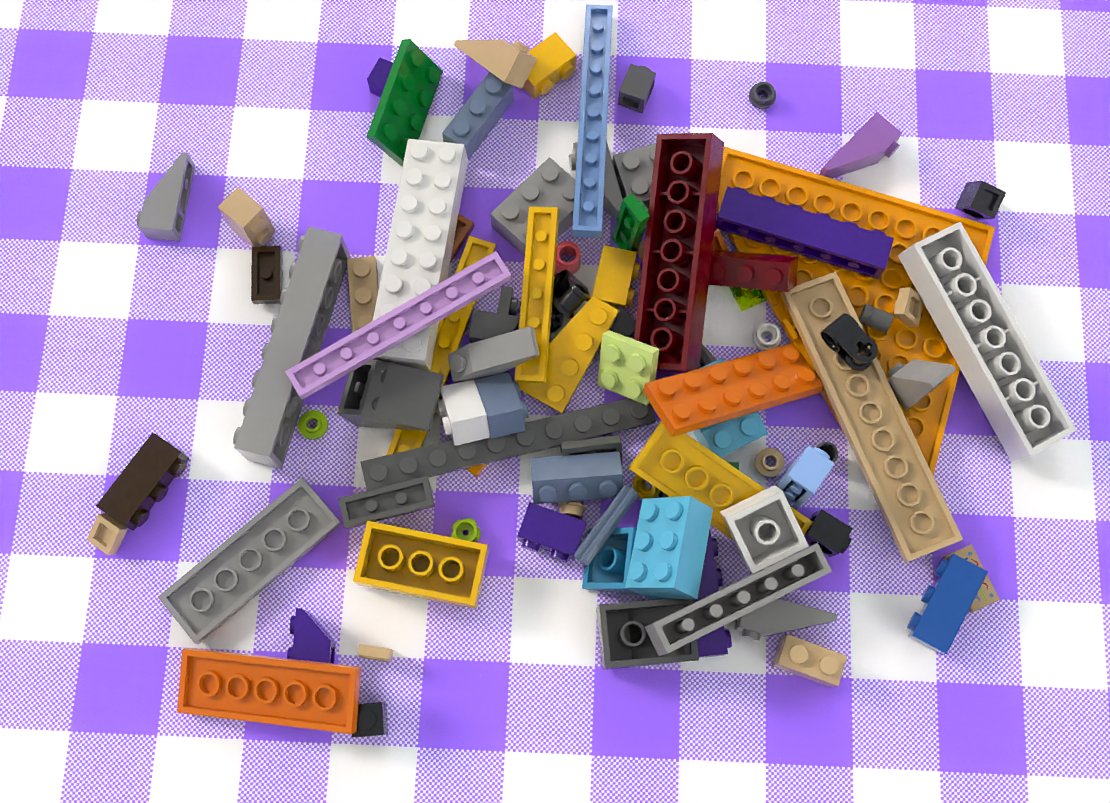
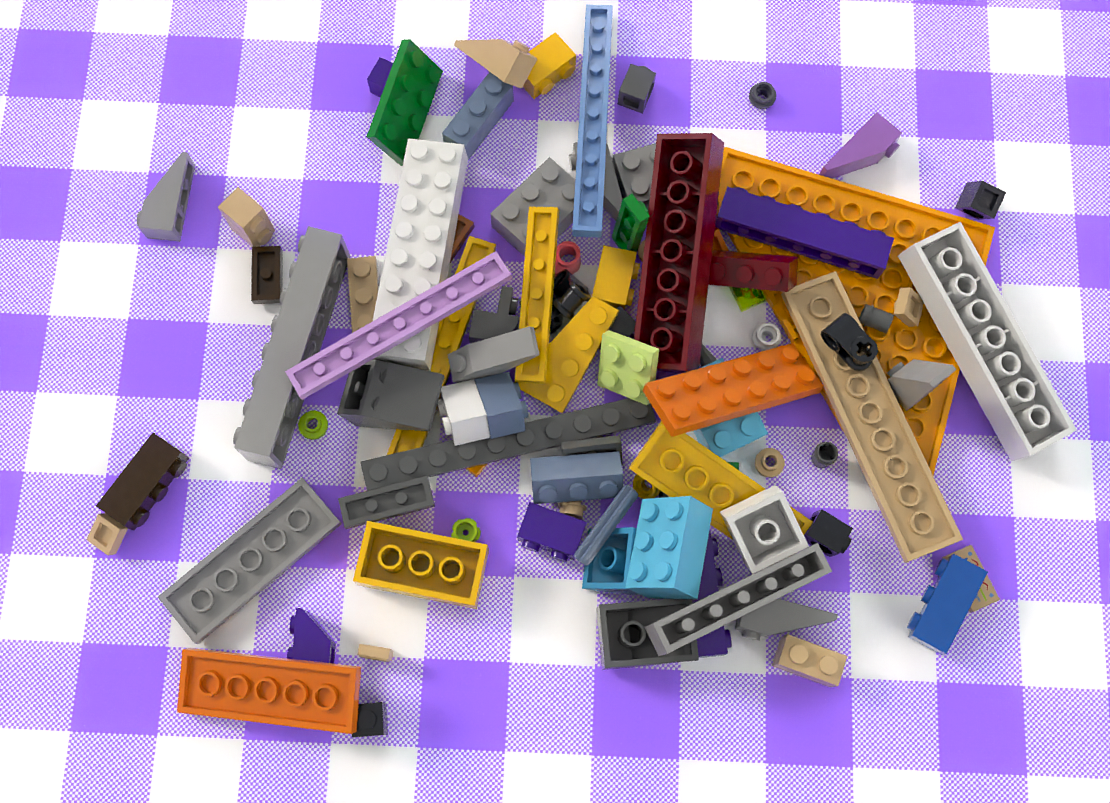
light blue brick [776,446,835,510] -> none

